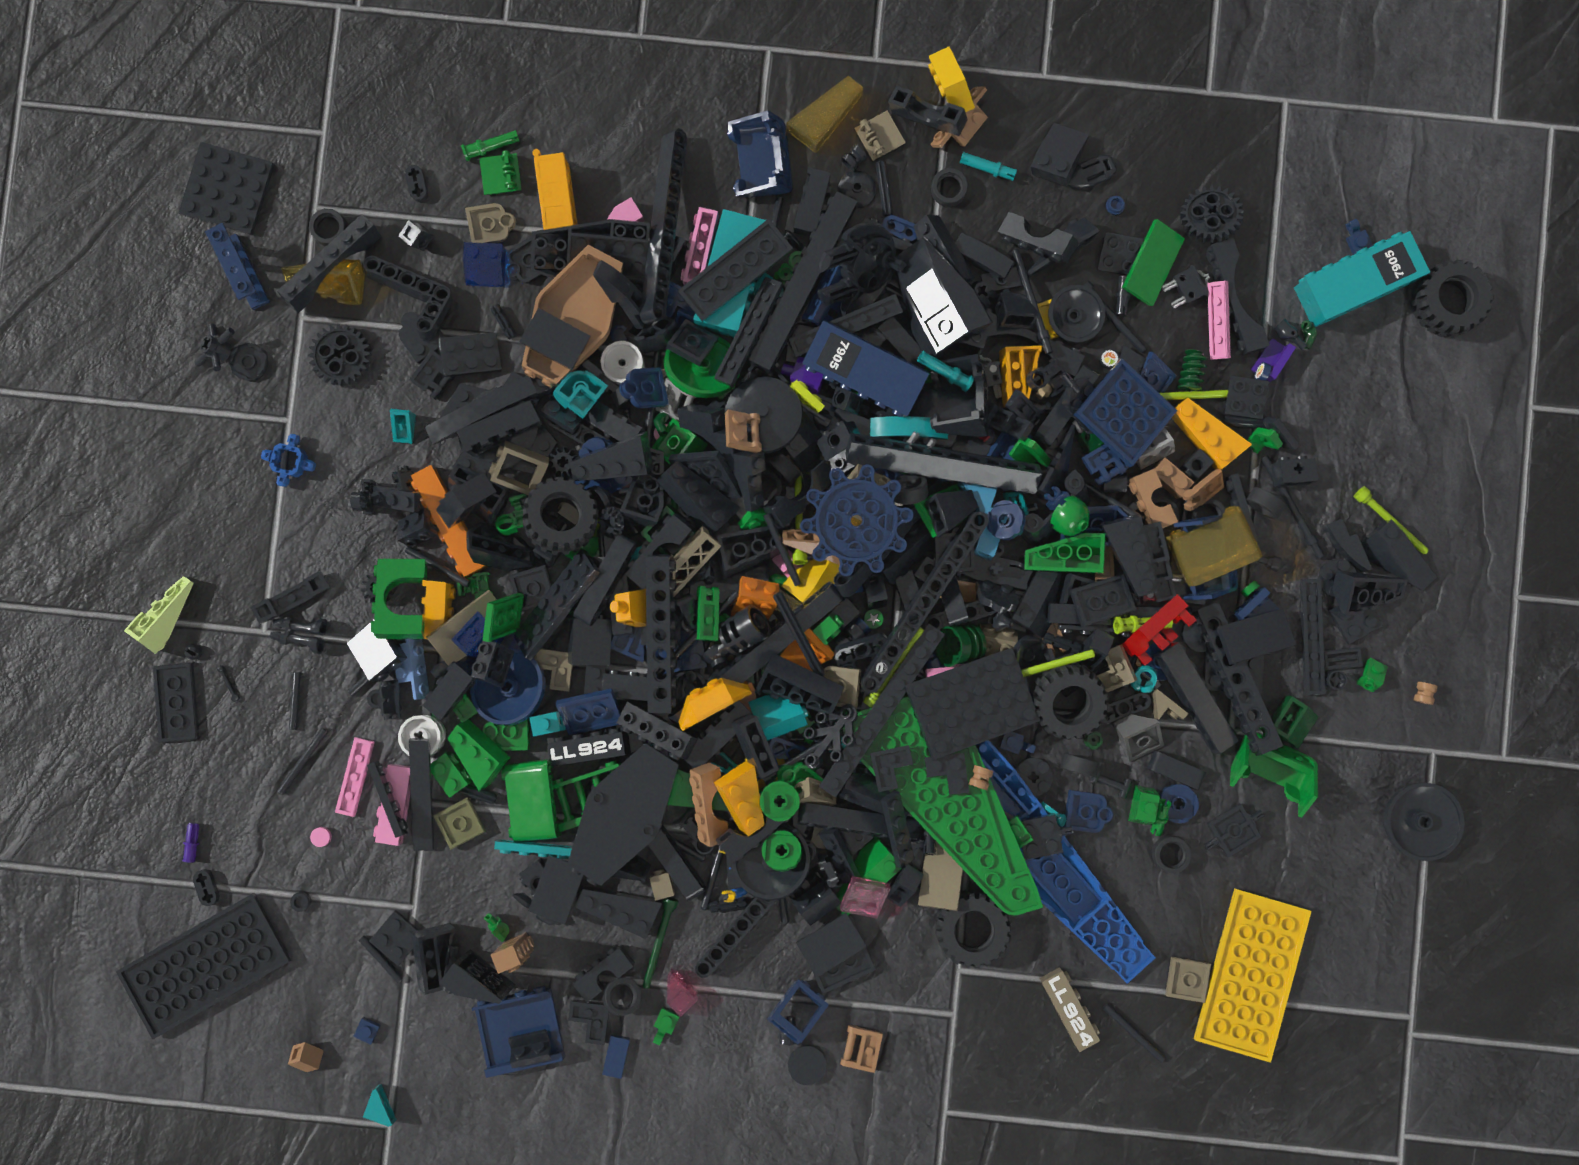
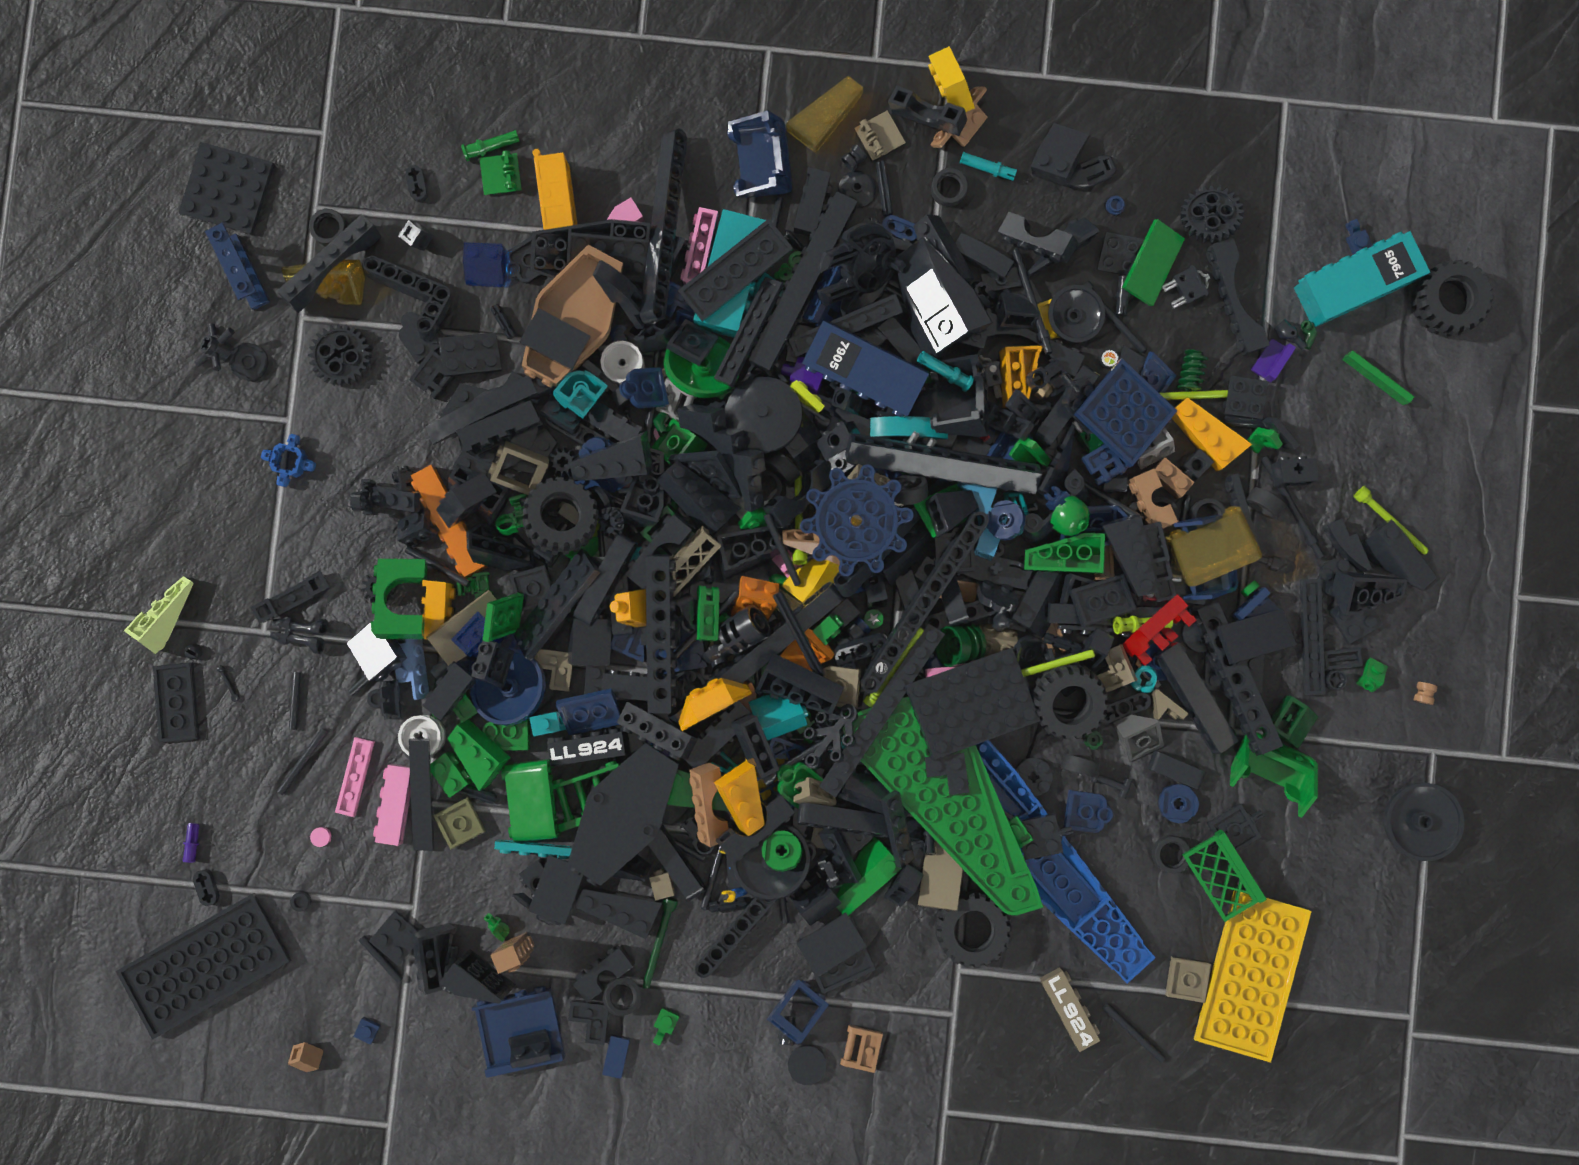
teal slope [363,1084,397,1127] -> none
black plate [367,761,408,838] -> none
teal slope [390,409,416,444] -> none
dark tan plate [465,203,516,247] -> none
clear pink slope [667,969,698,1017] -> none
medium nougat plate [725,409,762,453] -> none
green plate [759,781,800,821] -> none
clear pink plate [840,876,890,918] -> none
black plate [870,745,913,792] -> none
medium nougat wheel [969,765,993,790] -> none
dark blue plate [999,732,1036,754] -> none
teal piece [1041,801,1066,827] -> none
green torso [1128,785,1160,825] -> none
green pin [1150,799,1171,836] -> none
medium nougat hinge [1182,469,1224,511] -> none
bright pink tile [1208,281,1231,360] -> none
dark blue tile [1255,362,1271,381] -> none
none -> green fence [1182,829,1267,922]
none -> green tile [1342,351,1414,405]

